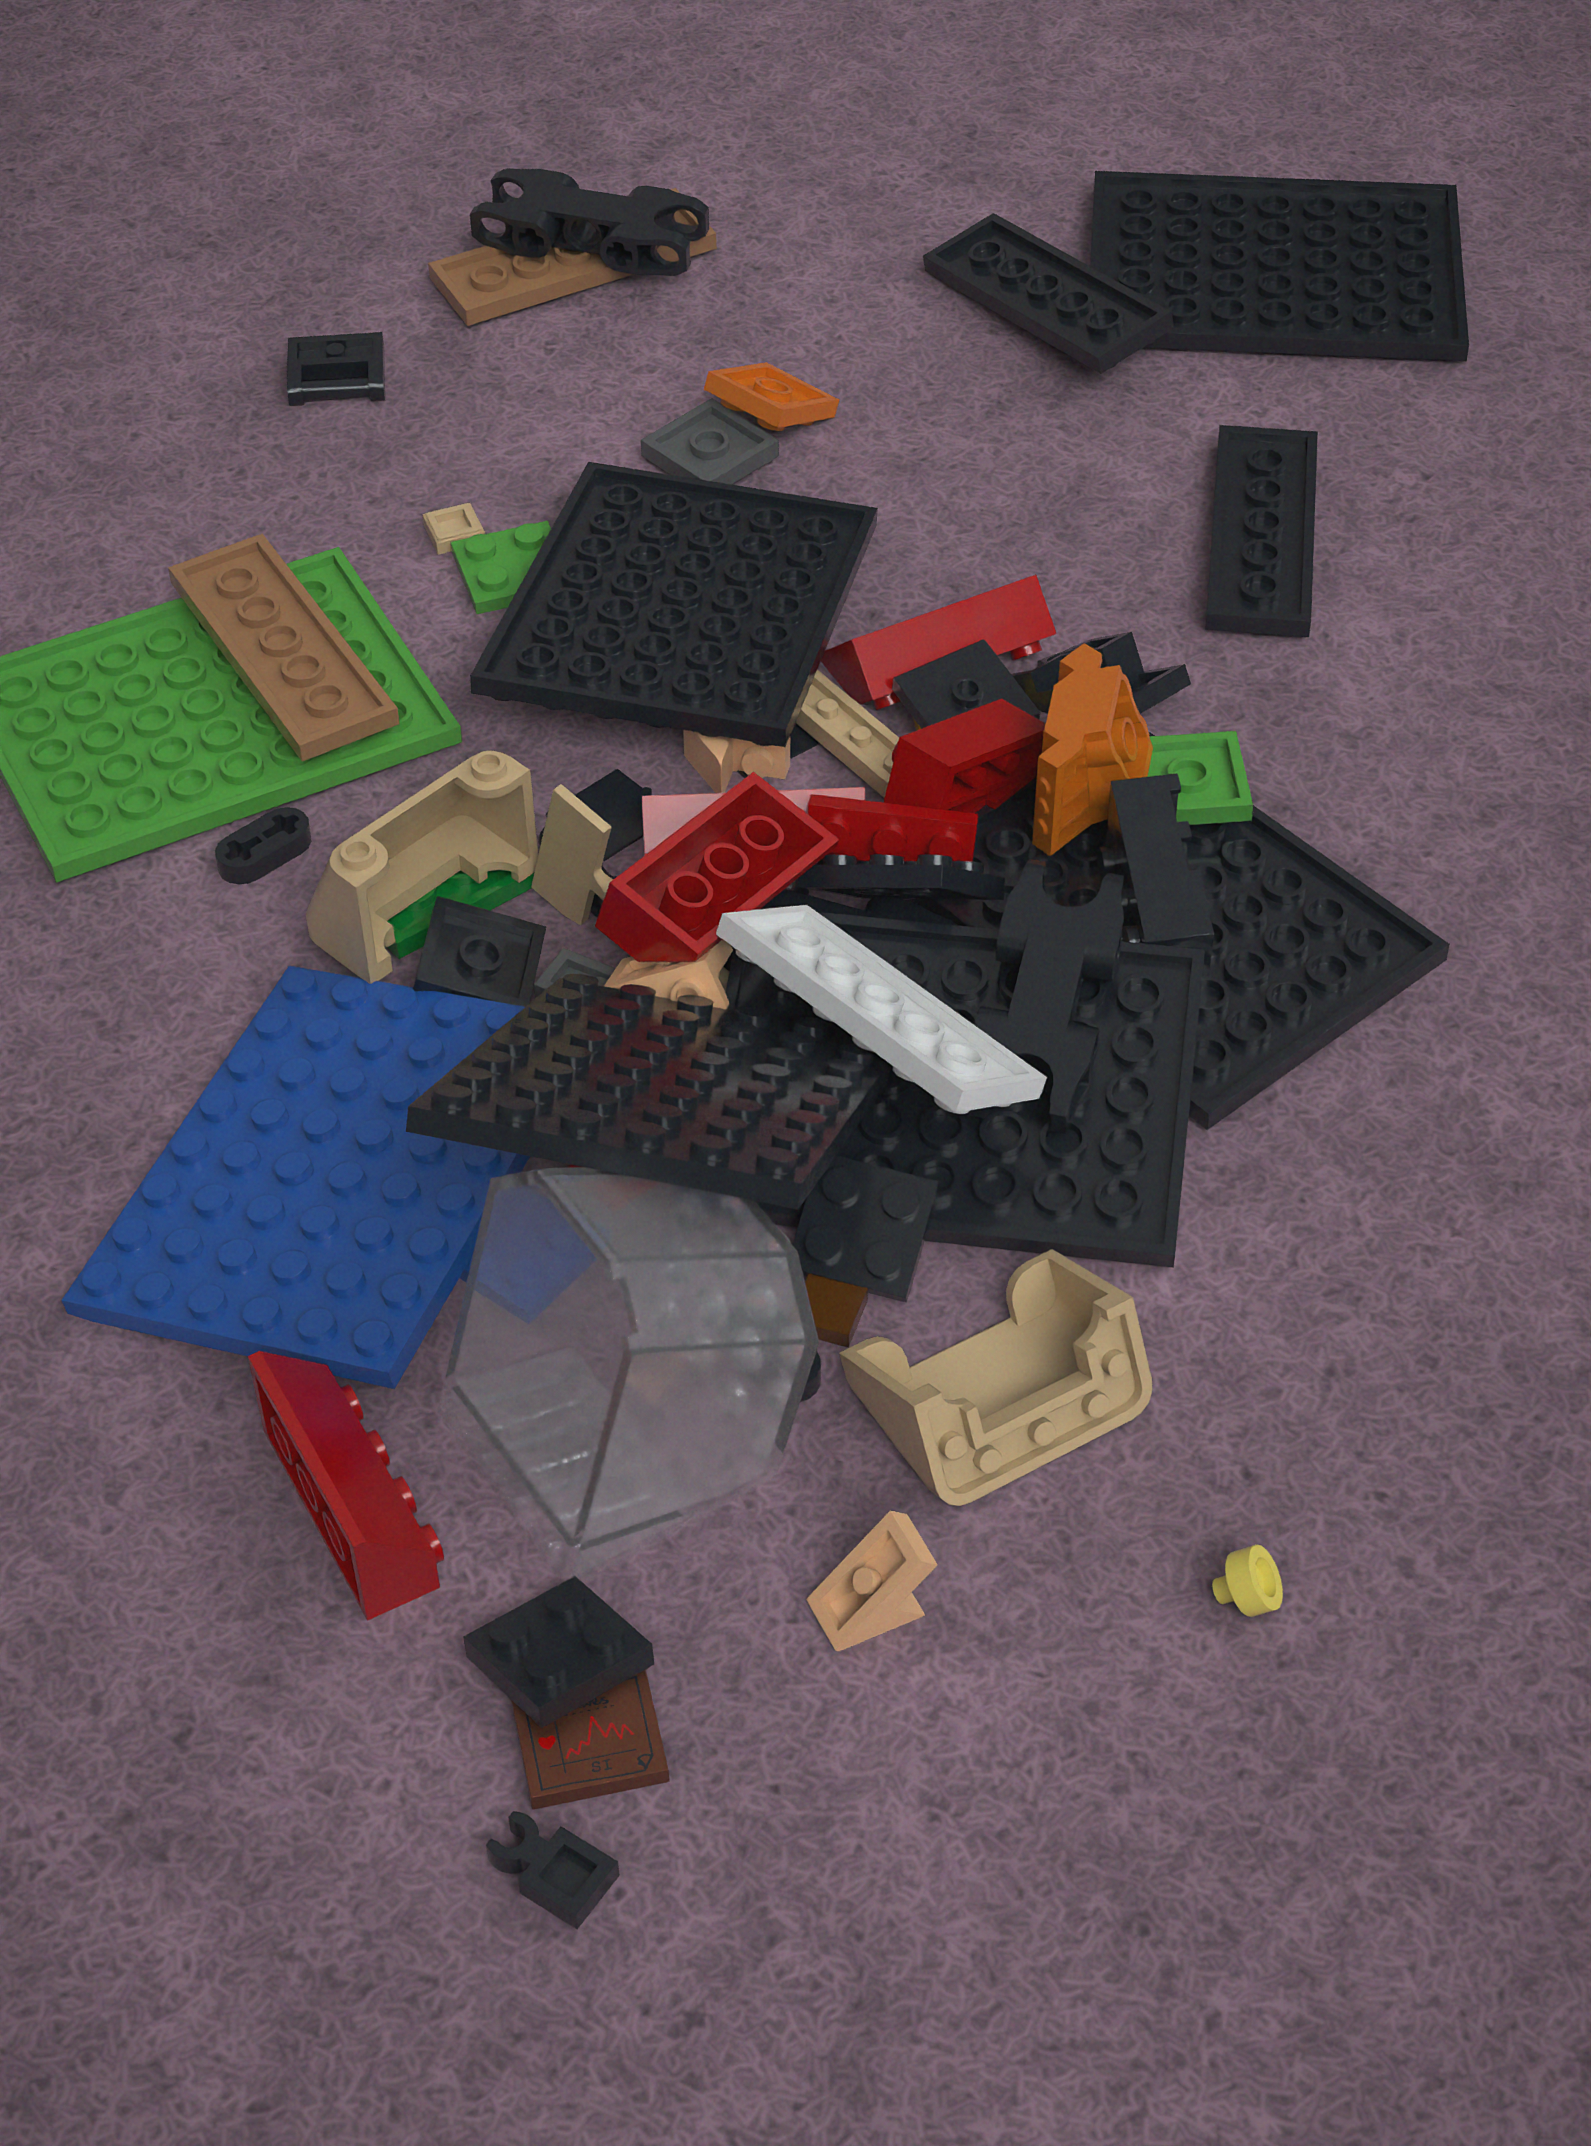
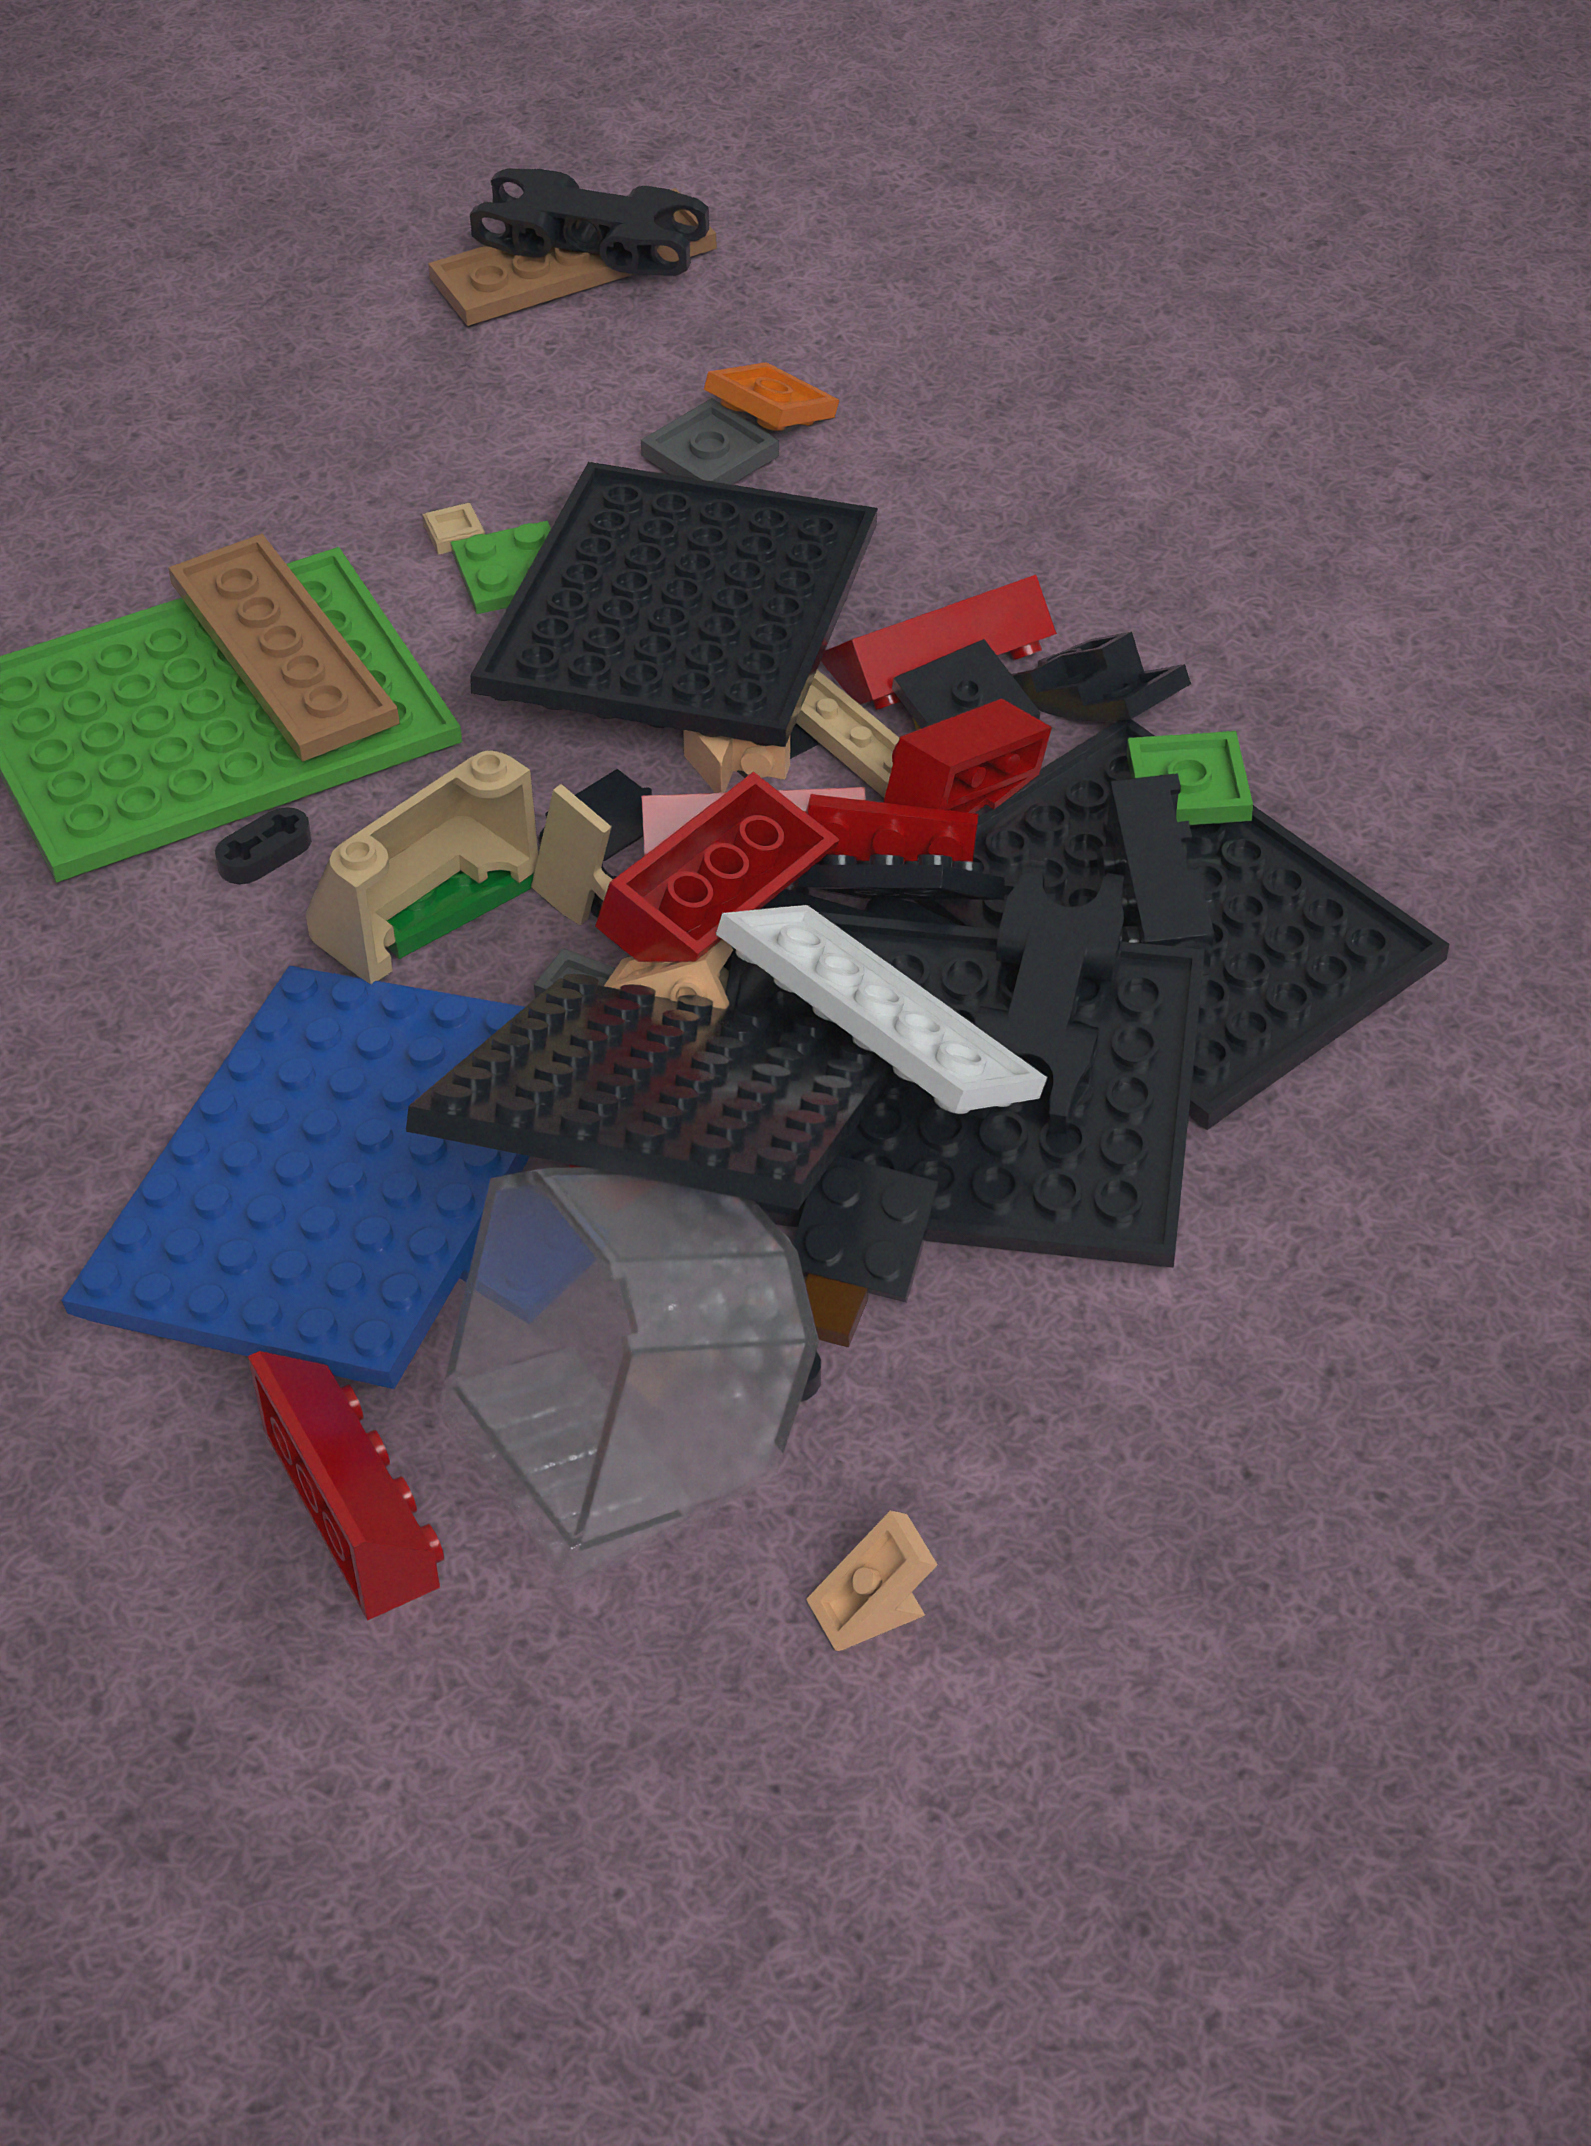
black plate [287,332,385,406] -> none
black plate [413,896,546,1007] -> none
black plate [463,1576,655,1728] -> none
black plate [486,1811,620,1929] -> none
copper tile [511,1669,670,1810] -> none
tan windscreen [839,1249,1152,1506] -> none
black plate [923,213,1174,374] -> none
orange slope [1032,643,1153,856] -> none
black plate [1090,171,1469,361] -> none
black plate [1205,425,1318,637] -> none
light yellow tile [1212,1545,1283,1617] -> none

